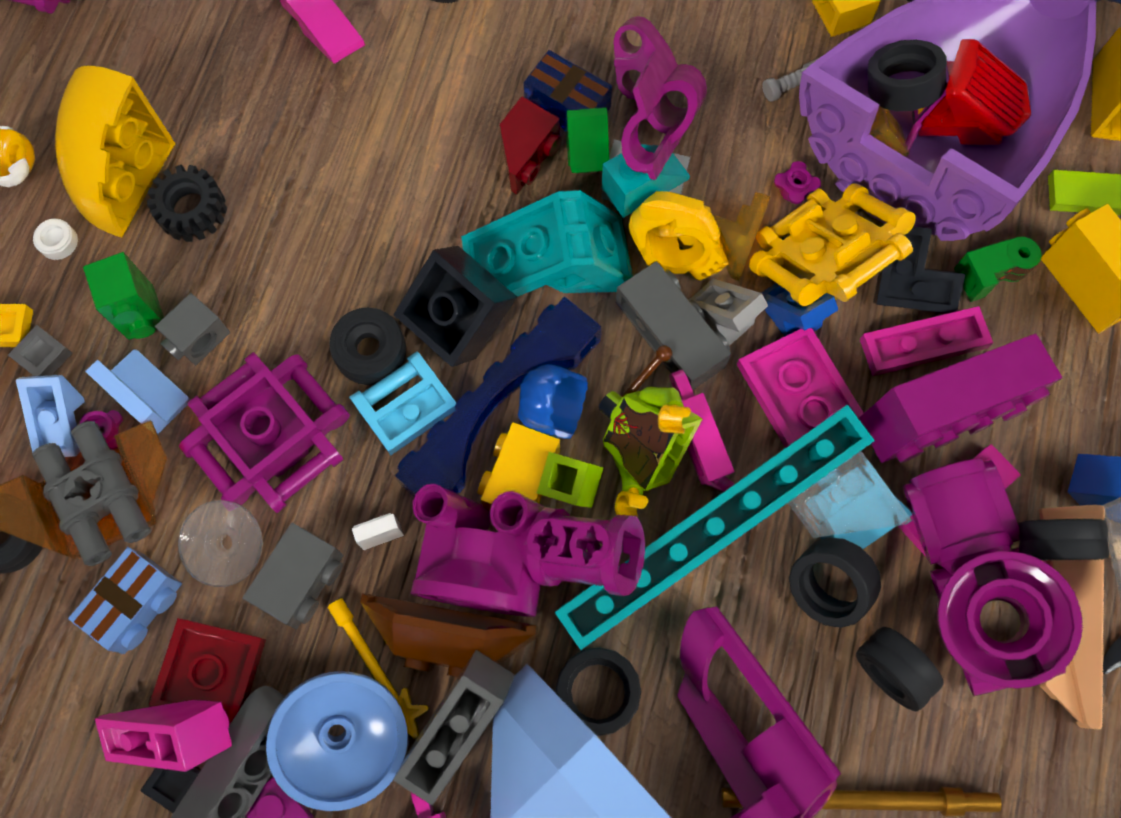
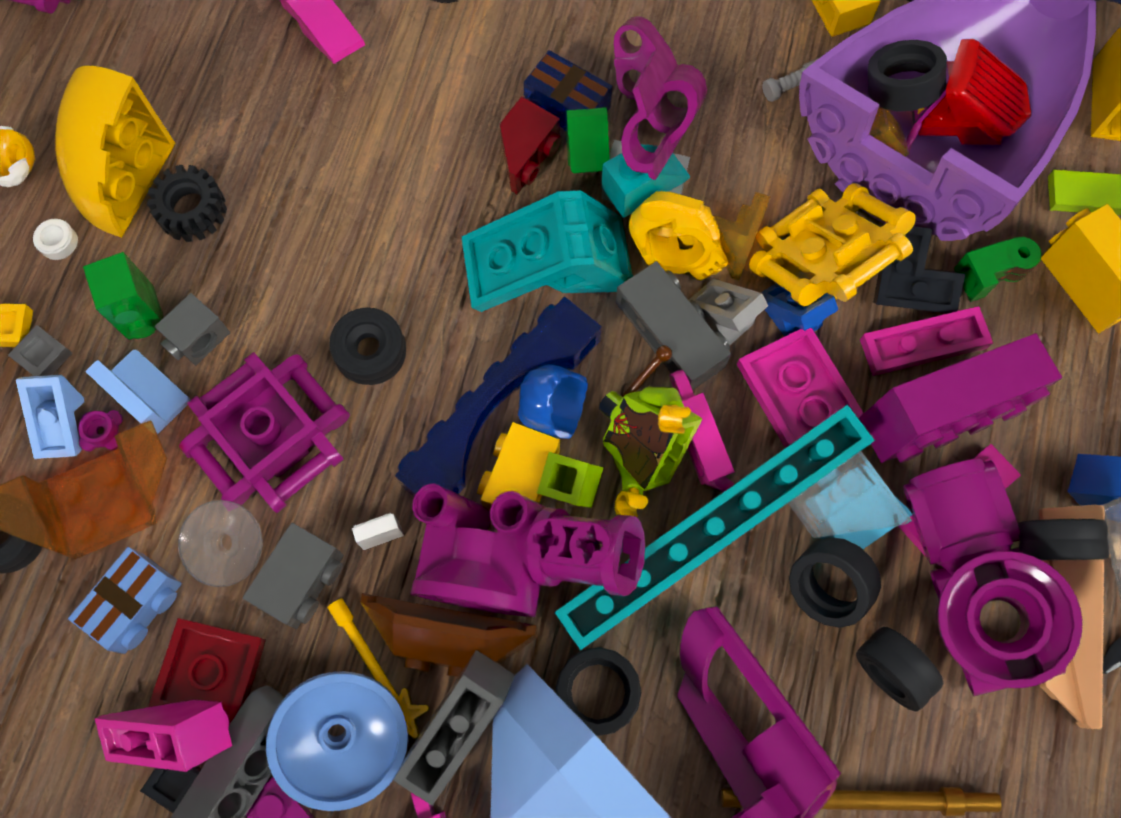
dark grey pin [32,421,151,566] -> none
medium azure plate [349,351,459,455] -> none
black brick [393,246,517,367] -> none
magenta plate [774,161,821,204] -> none

